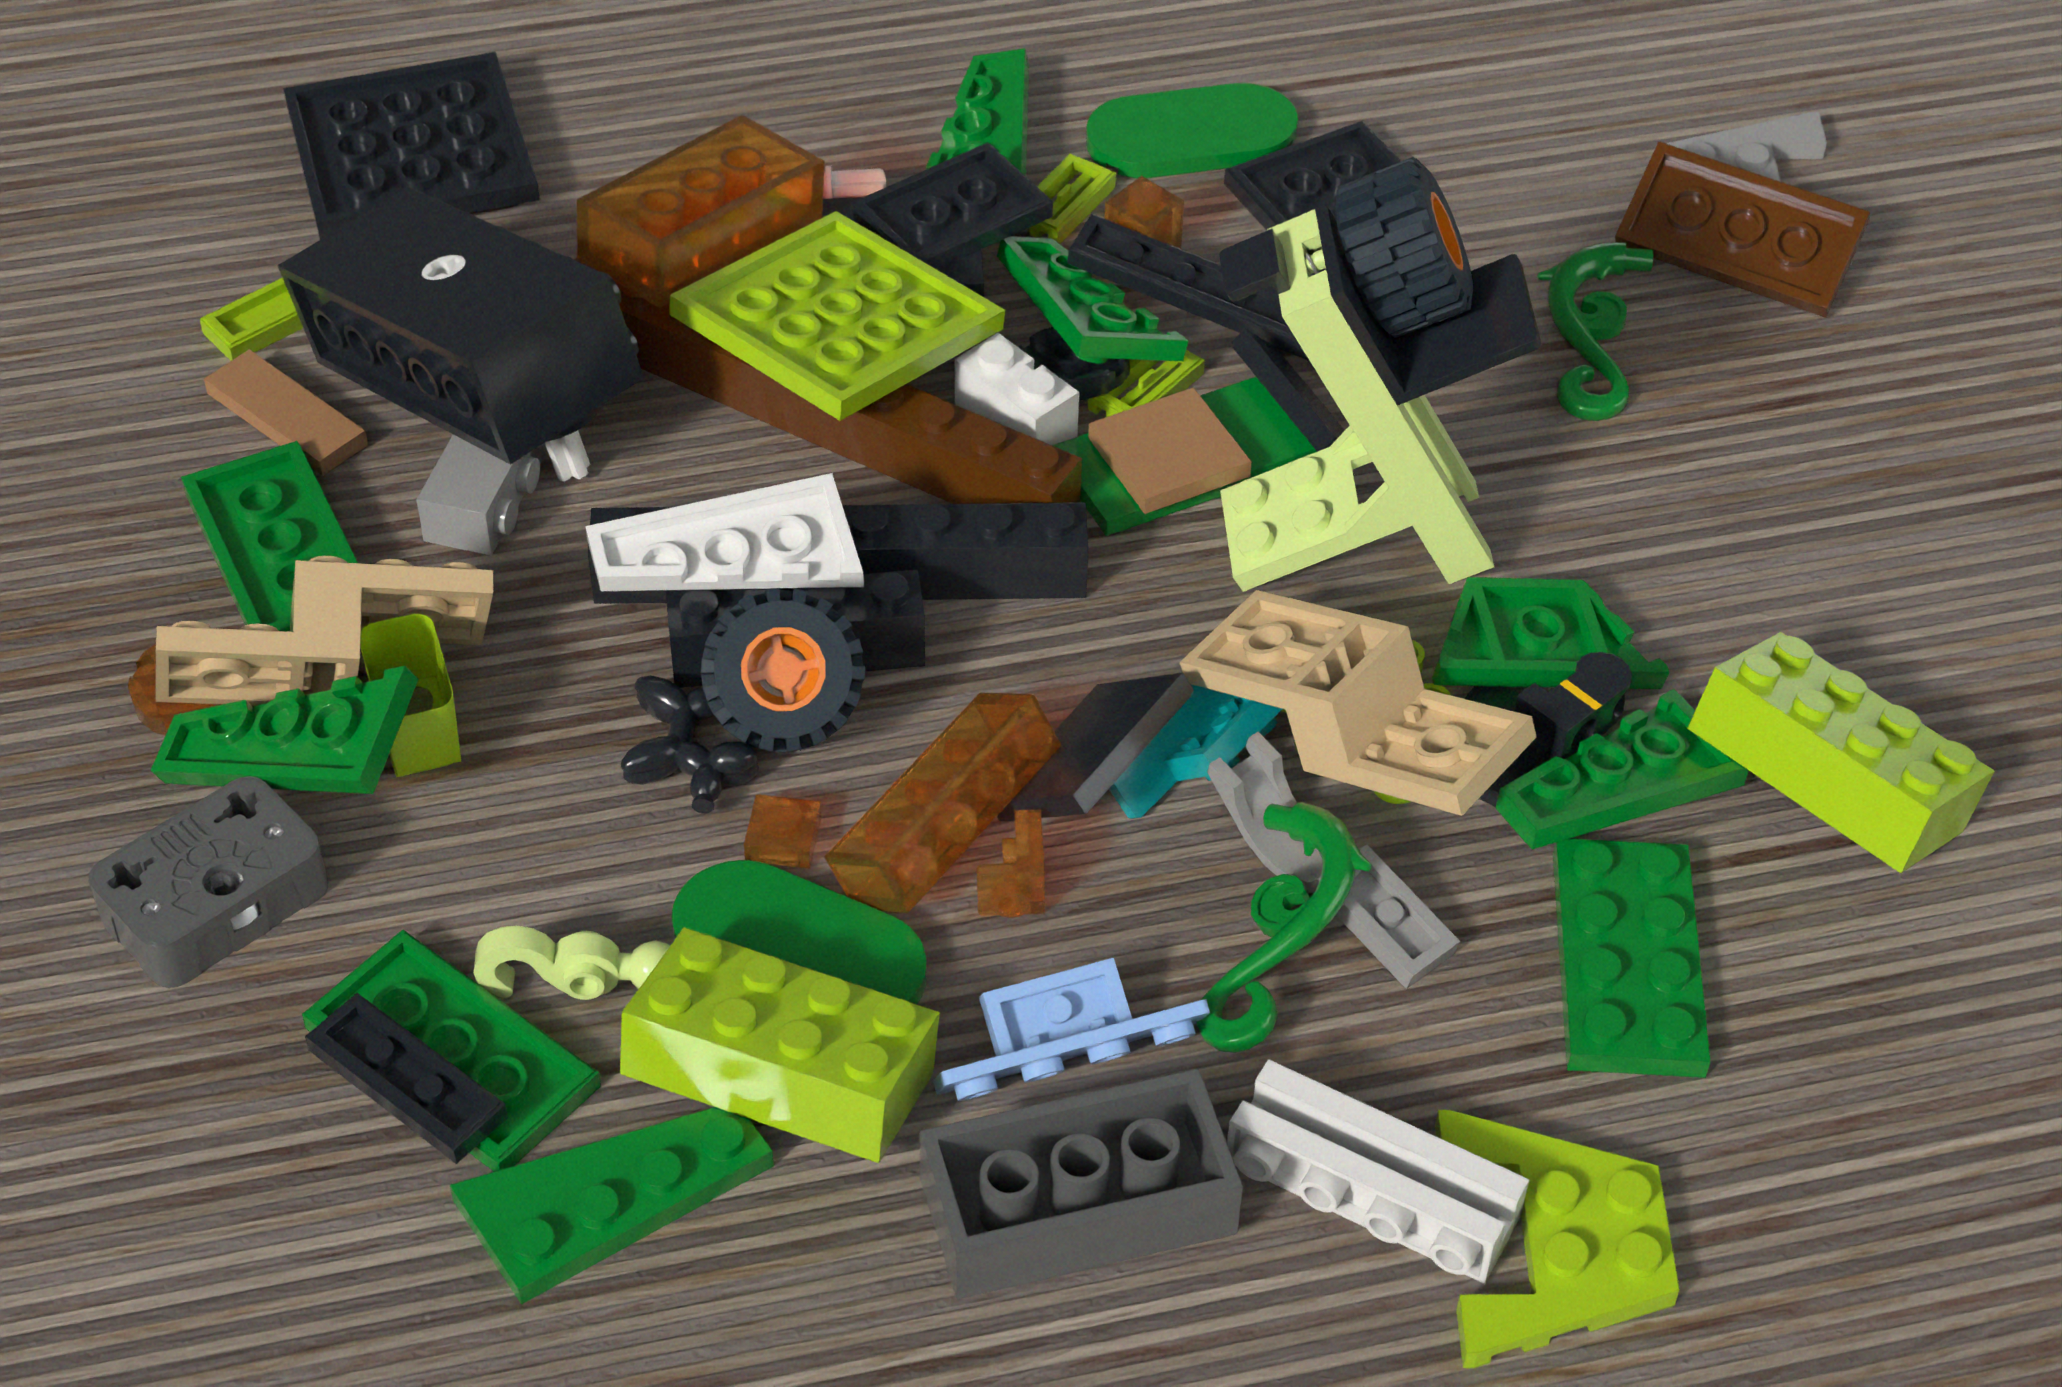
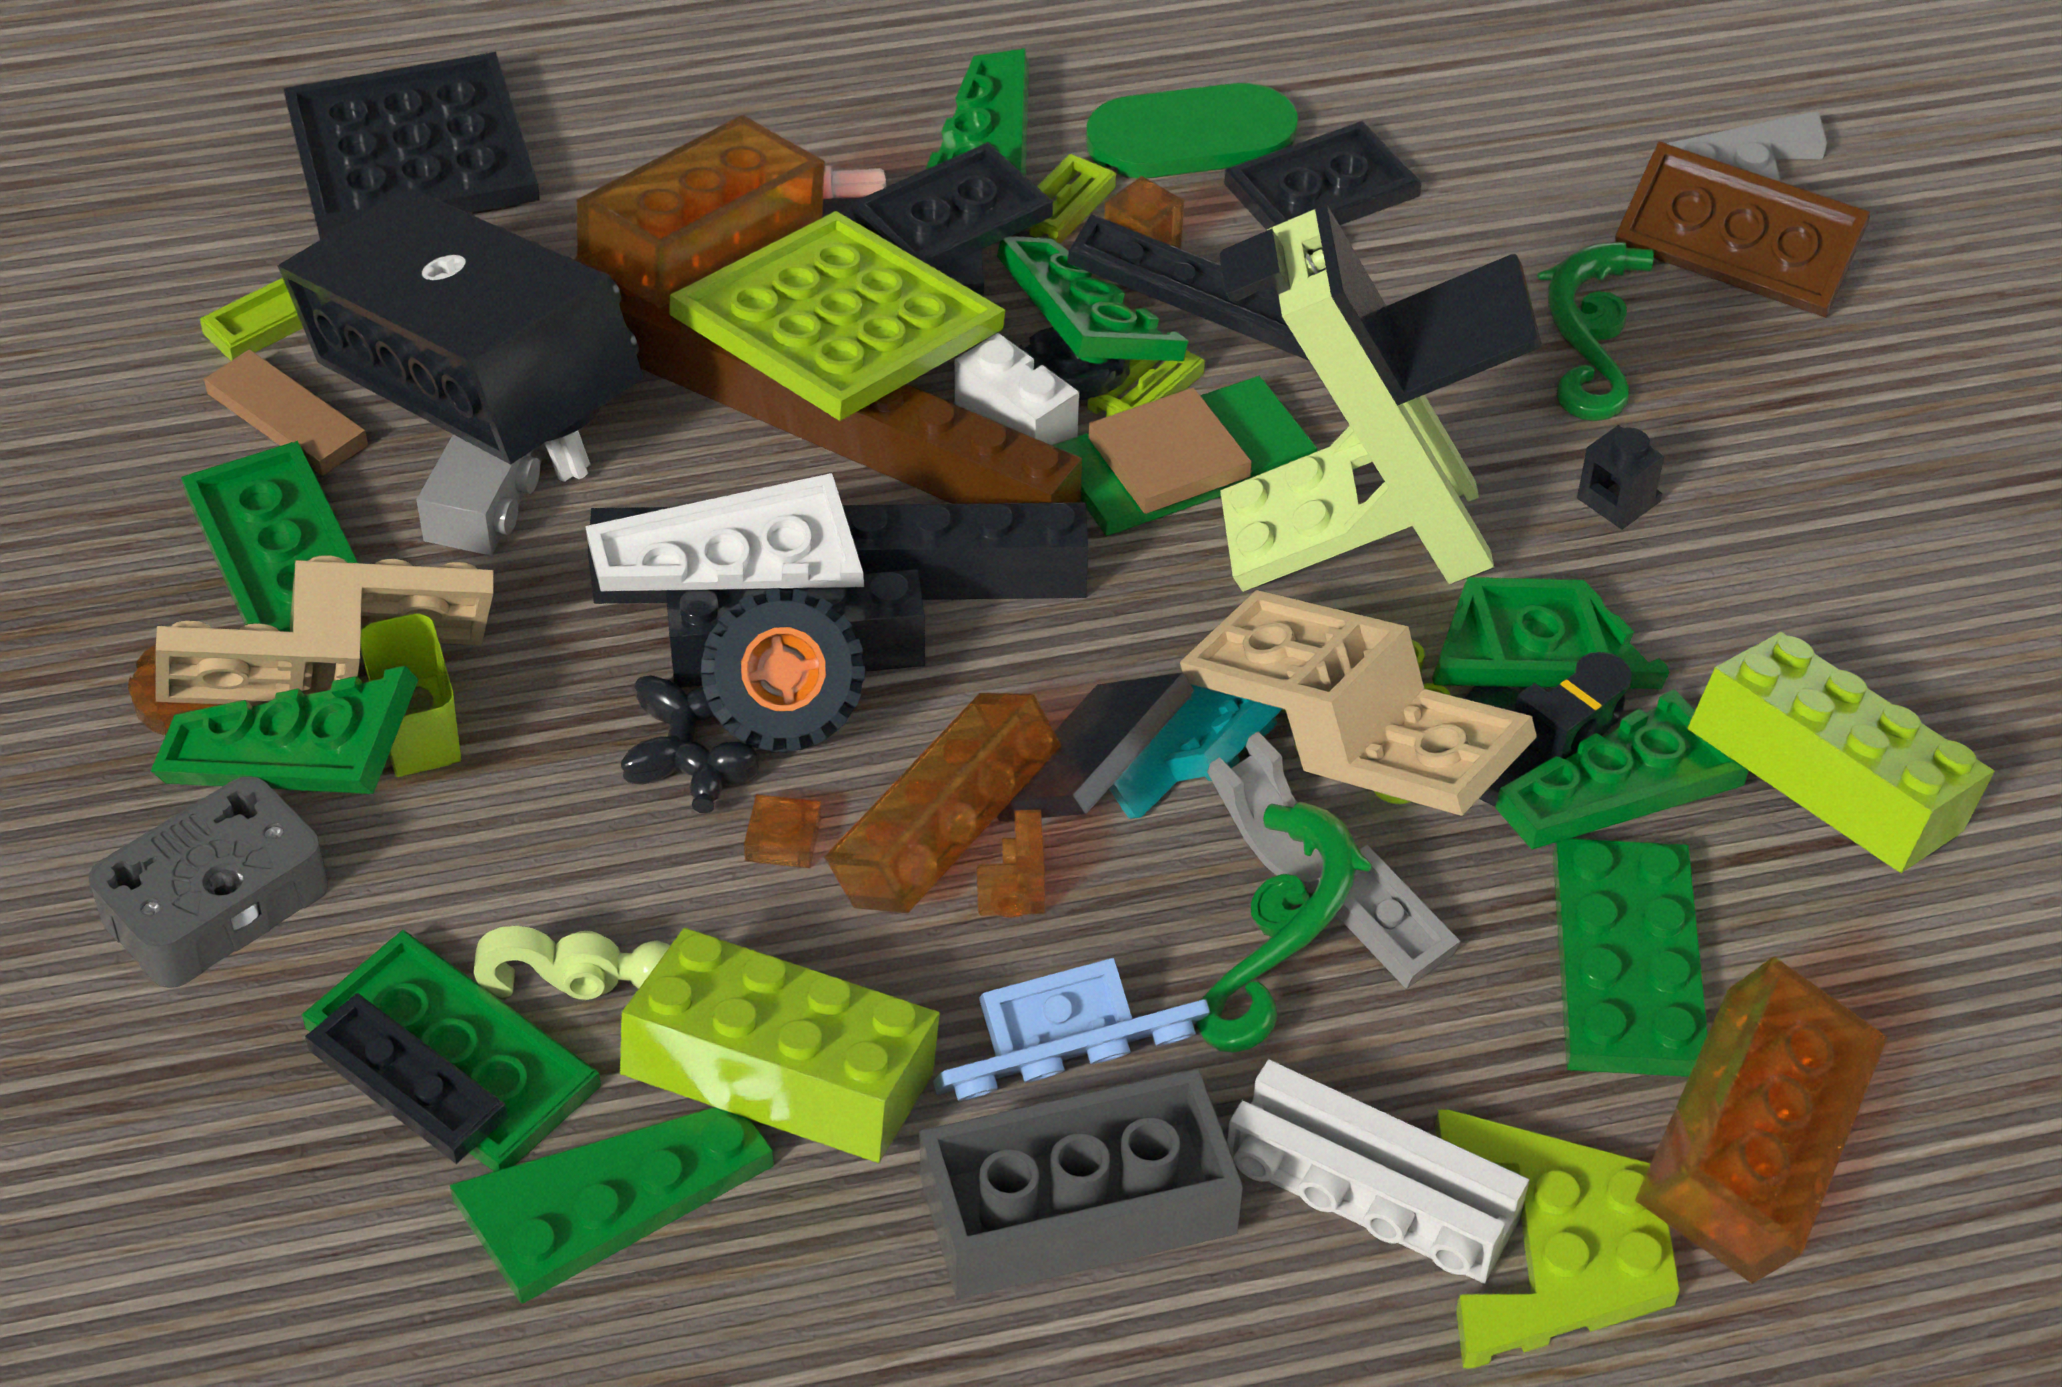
green tile [672,860,926,1004] -> none
black tile [1231,328,1345,451] -> none
black wheel [1335,157,1473,338] -> none
none -> black brick [1577,425,1665,530]
none -> clear orange brick [1635,956,1888,1284]

